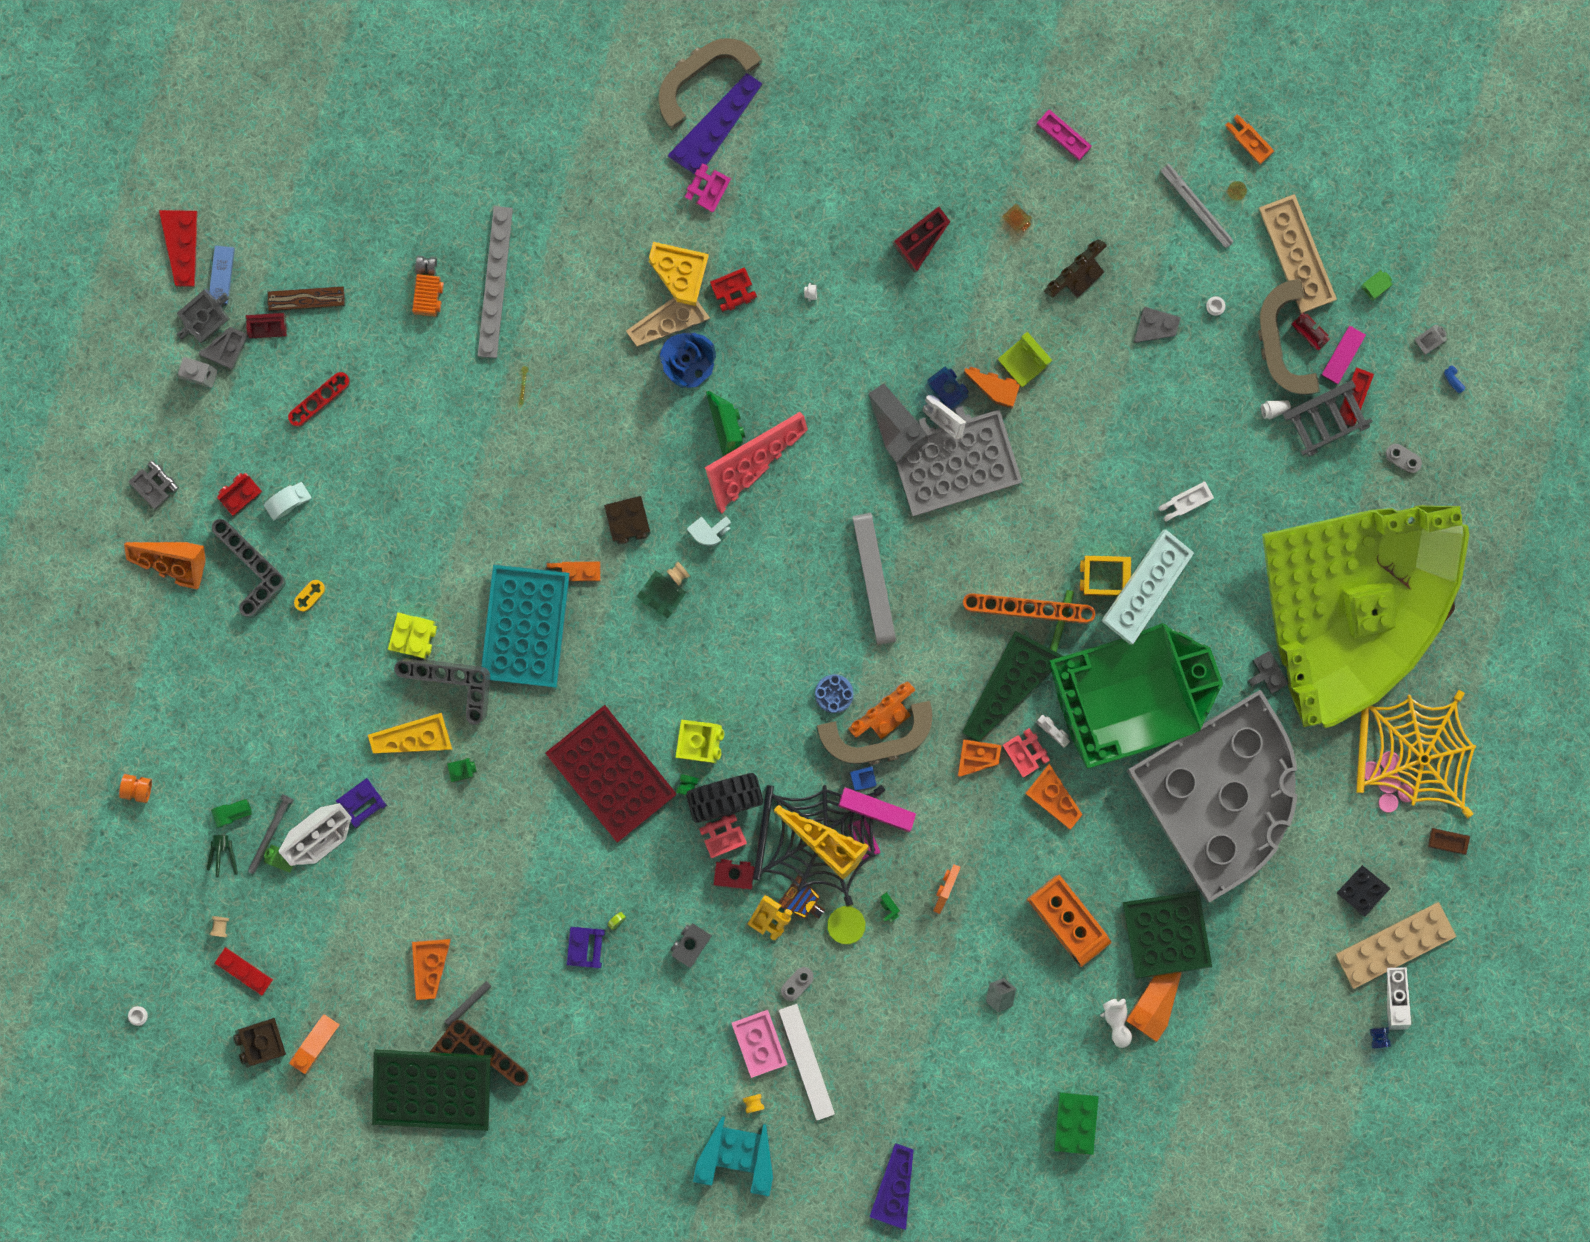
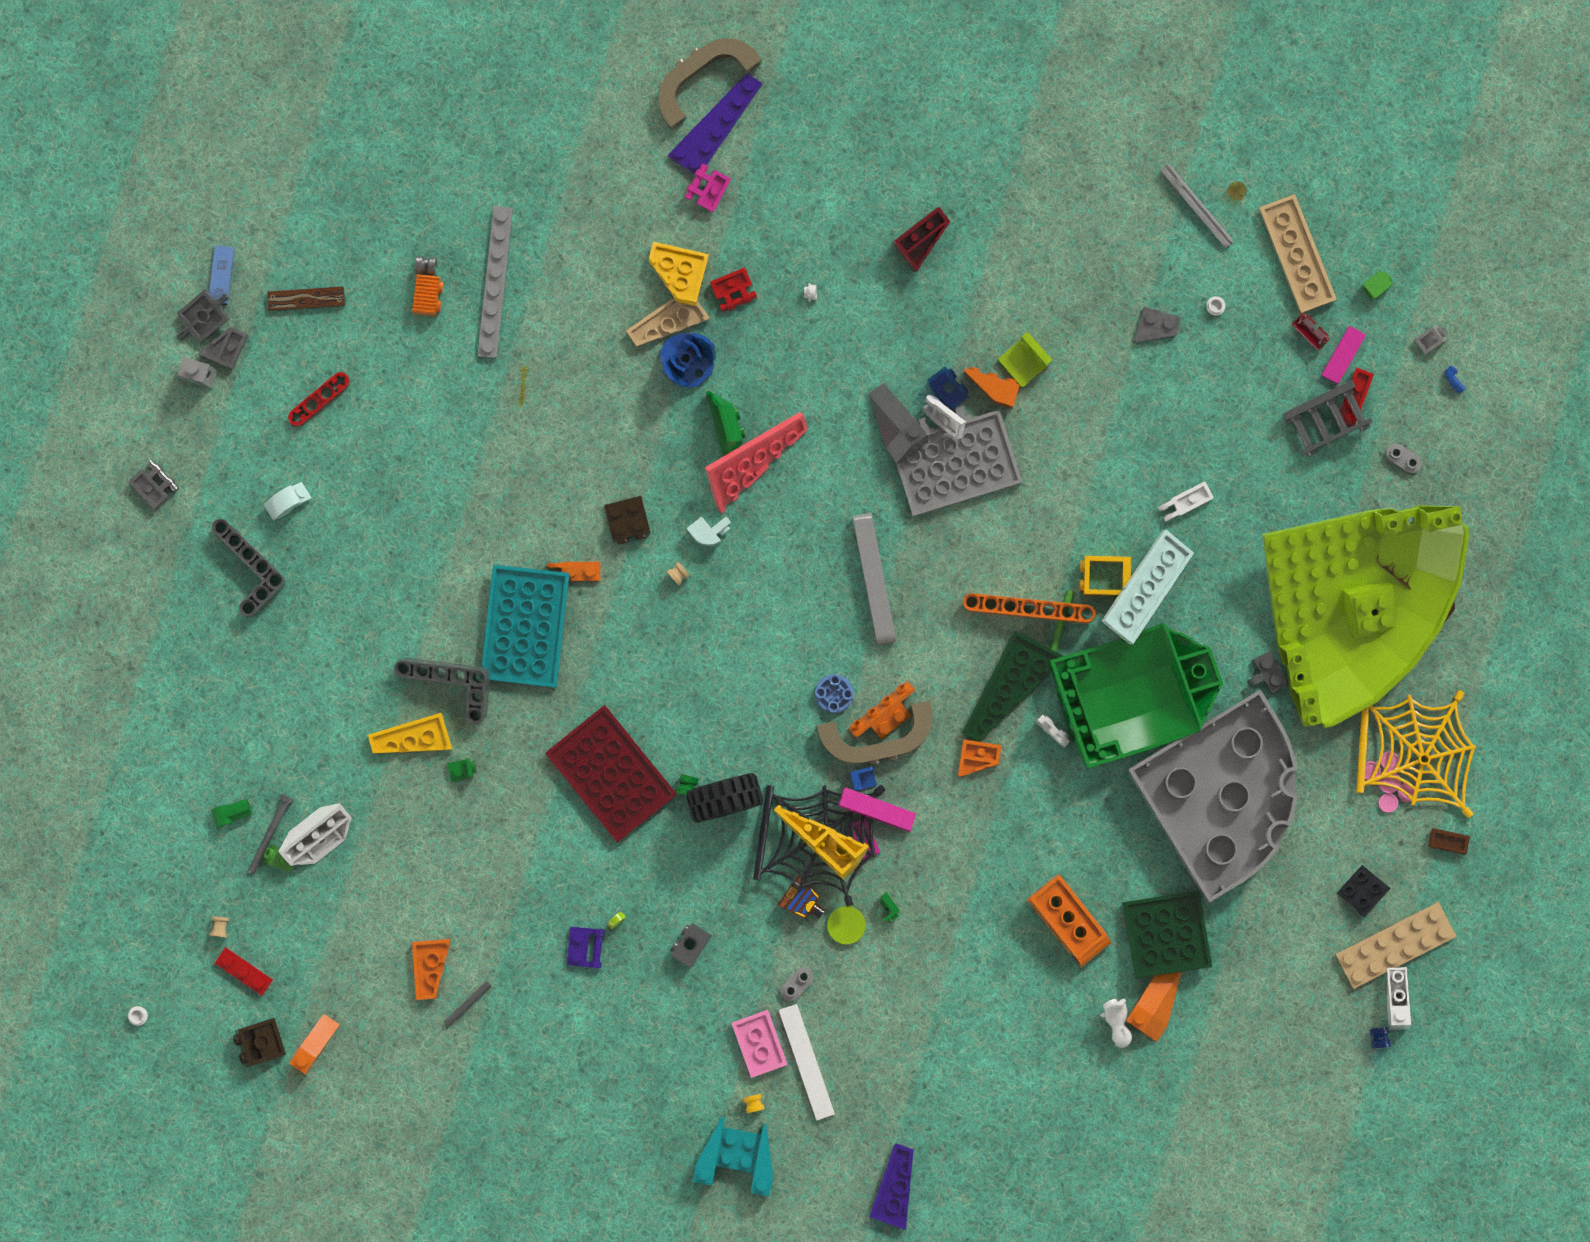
orange wheel [119,774,152,803] -> none
orange wedge [124,542,206,590] -> none
red wing [159,210,198,287] -> none
dark green plant [206,835,238,878] -> none
red bracket [217,473,262,516] -> none
dark red hinge [246,313,287,339] -> none
yellow beam [294,580,325,612] -> none
dark purple plate [336,778,387,828] -> none
dark green plate [372,1049,491,1131] -> none
neon yellow plate [388,612,437,659] -> none
reddish brown beam [430,1020,529,1086] -> none
clear green plate [637,570,687,619] -> none
neon yellow plate [675,720,724,764] -> none
coral plate [699,814,747,859] -> none
dark red brick [713,859,754,890] -> none
yellow plate [747,895,792,940] -> none
orange wing [933,864,961,914] -> none
flat silver panel [986,978,1016,1013] -> none
clear orange bracket [1002,204,1032,233] -> none
coral plate [1002,728,1050,778] -> none
orange wing [1025,763,1083,830] -> none
dark pink tile [1037,109,1092,161] -> none
dark brown bracket [1044,239,1107,298] -> none
green brick [1053,1092,1099,1155] -> none
orange hinge [1225,114,1274,165] -> none
dark tan arch [1258,279,1320,395] -> none
white cone [1261,400,1291,420] -> none

